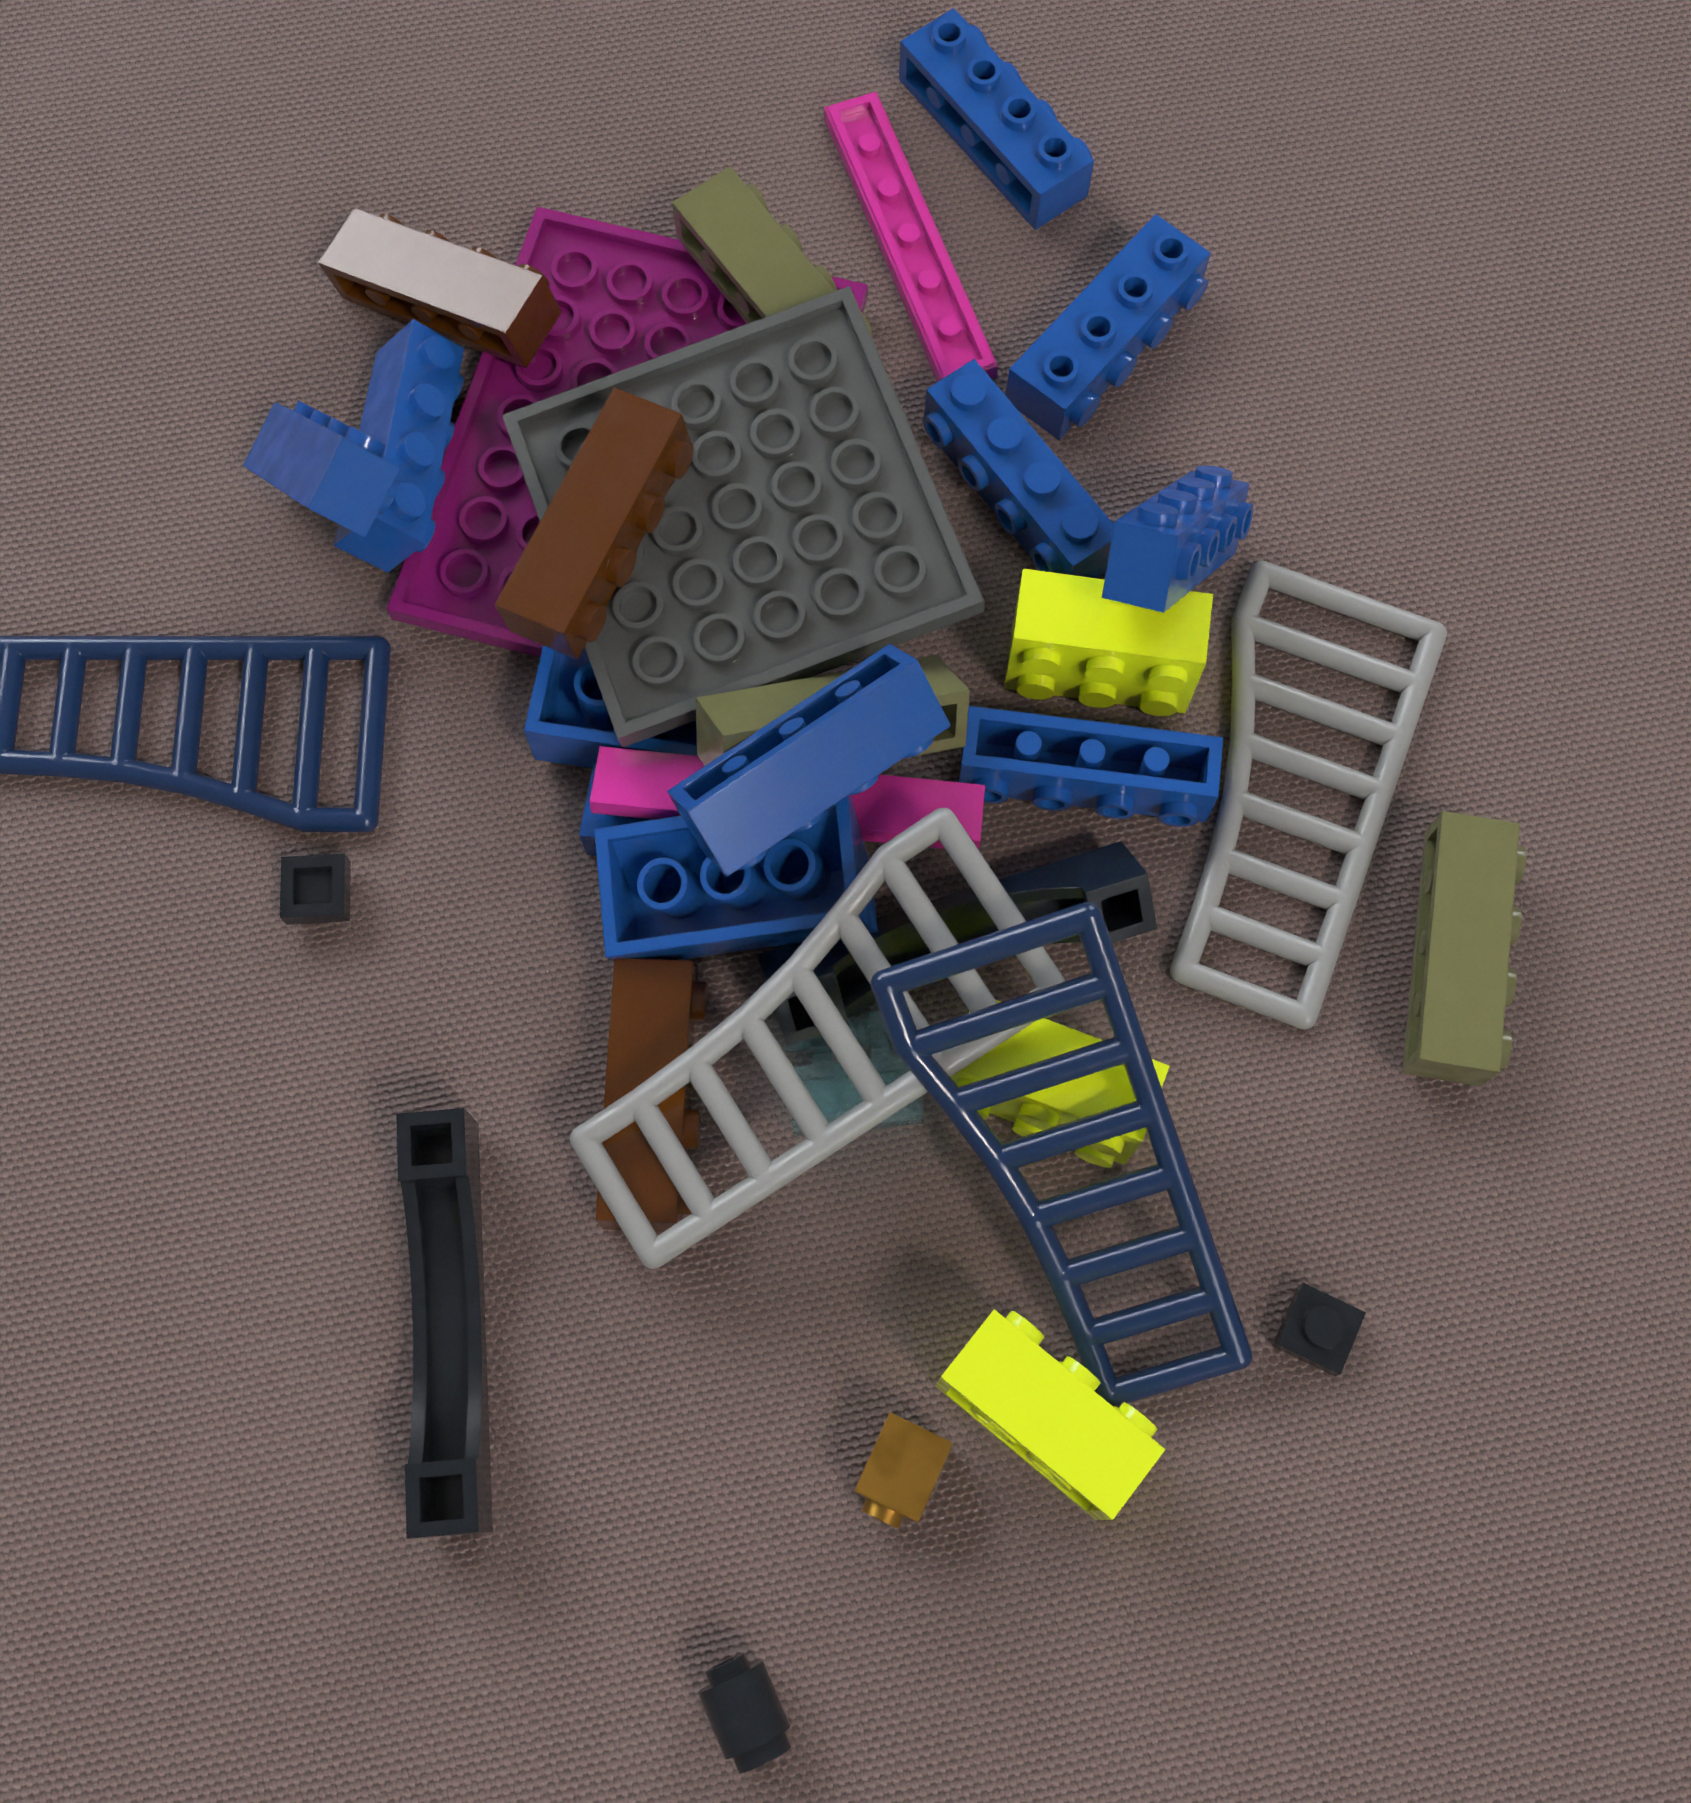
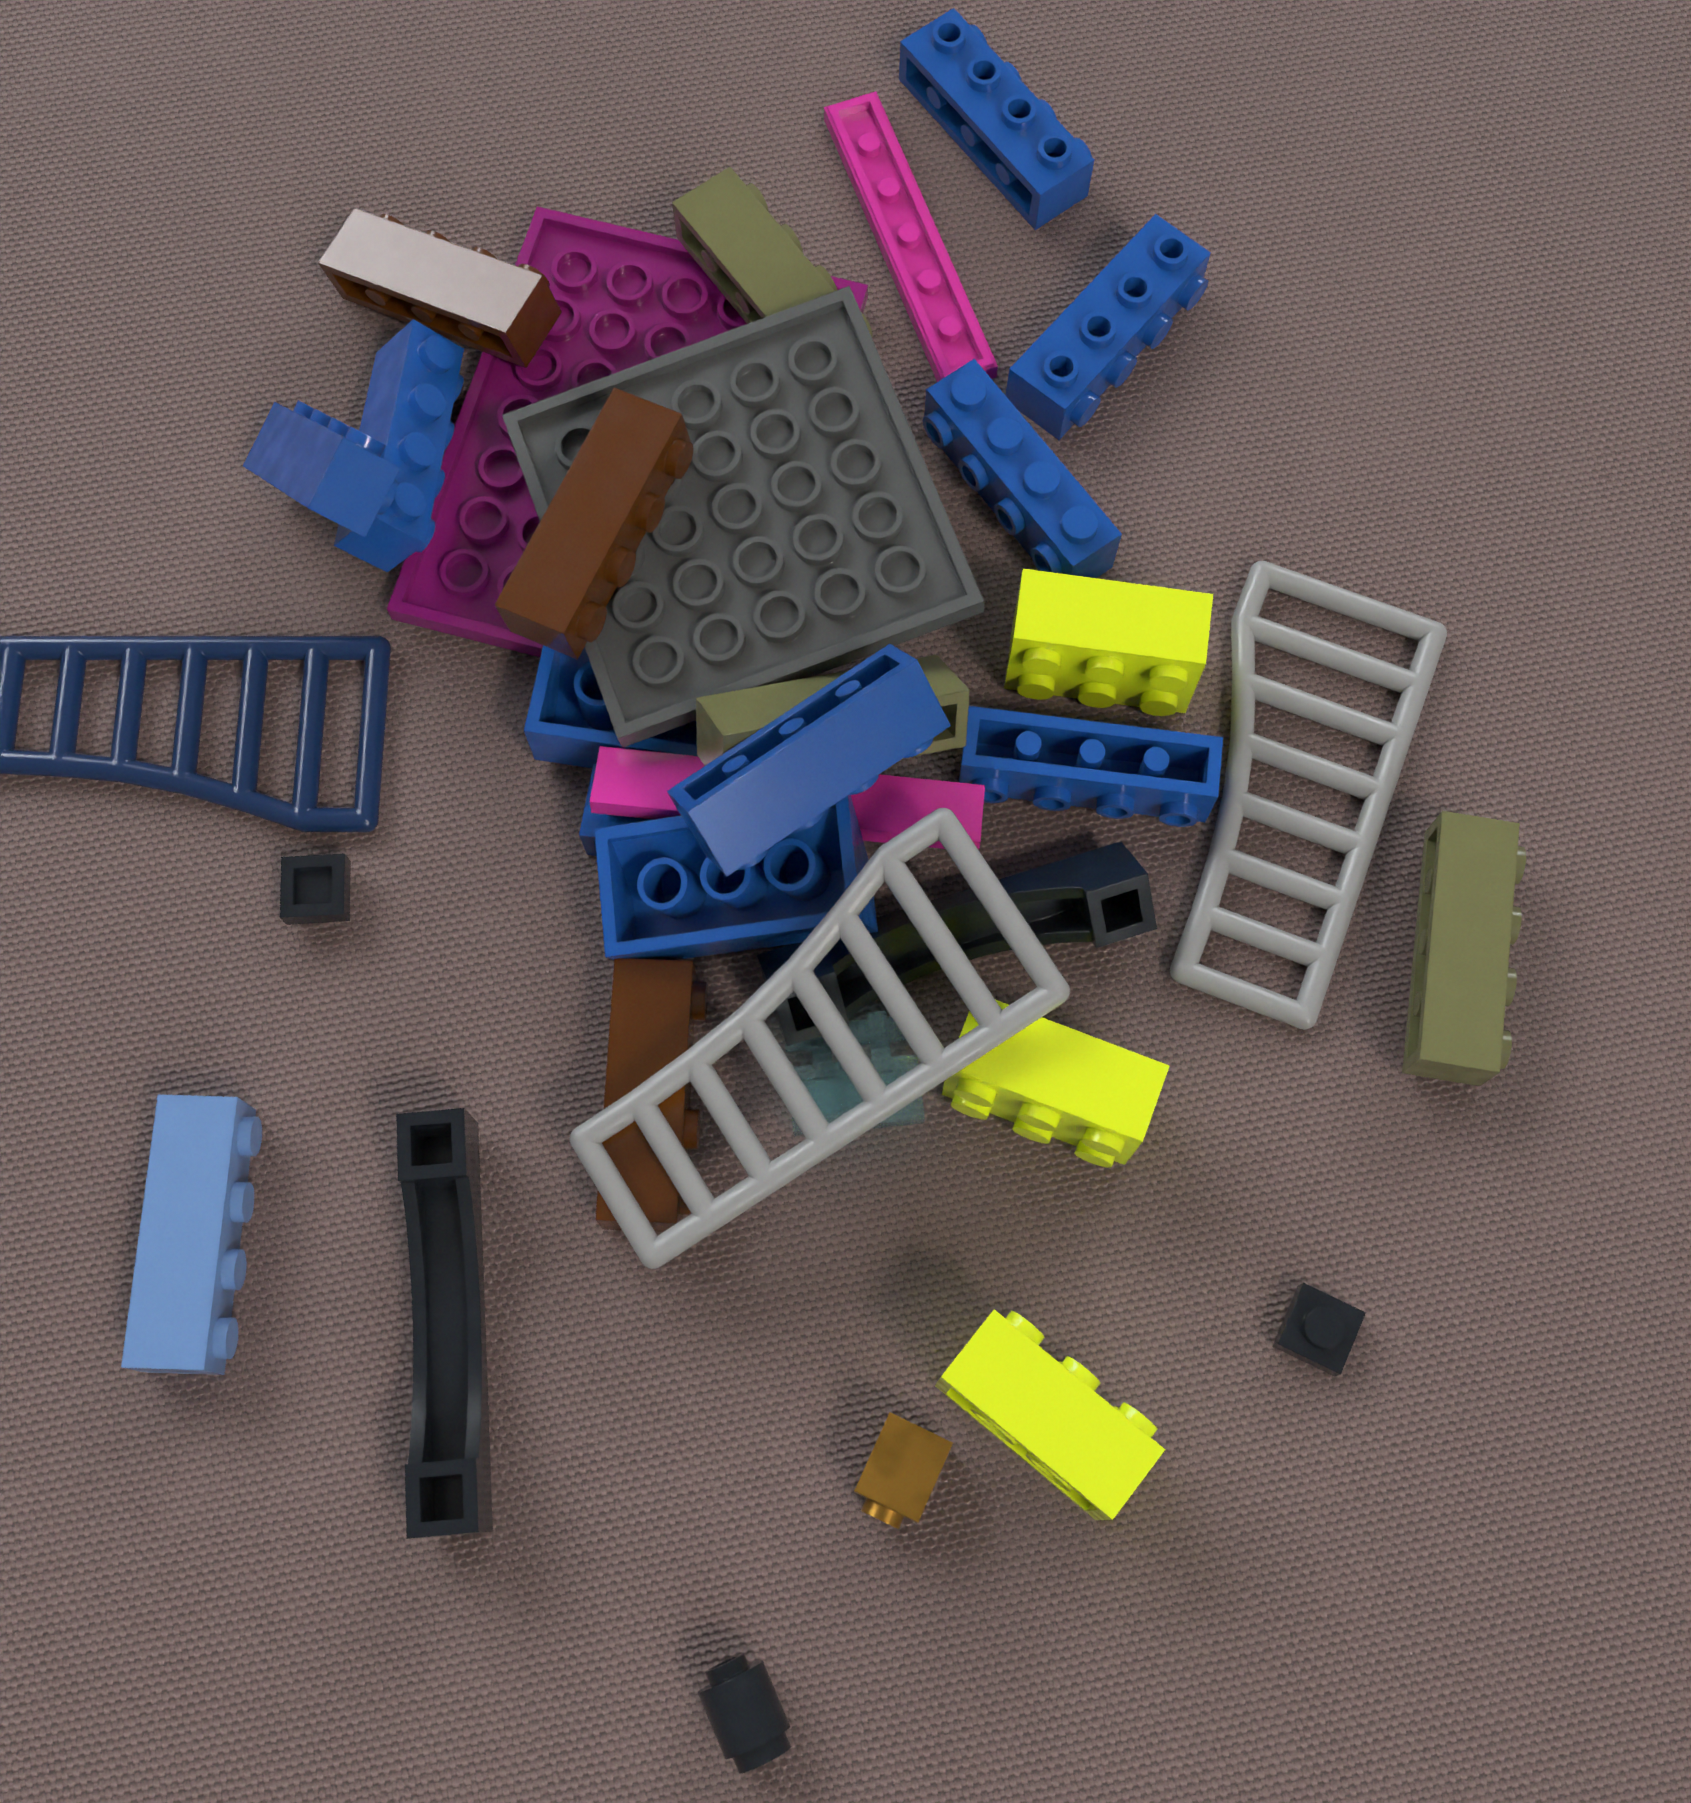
dark blue bar [871,902,1252,1407] -> none
blue brick [1102,466,1253,613] -> none
none -> medium blue brick [121,1094,262,1375]

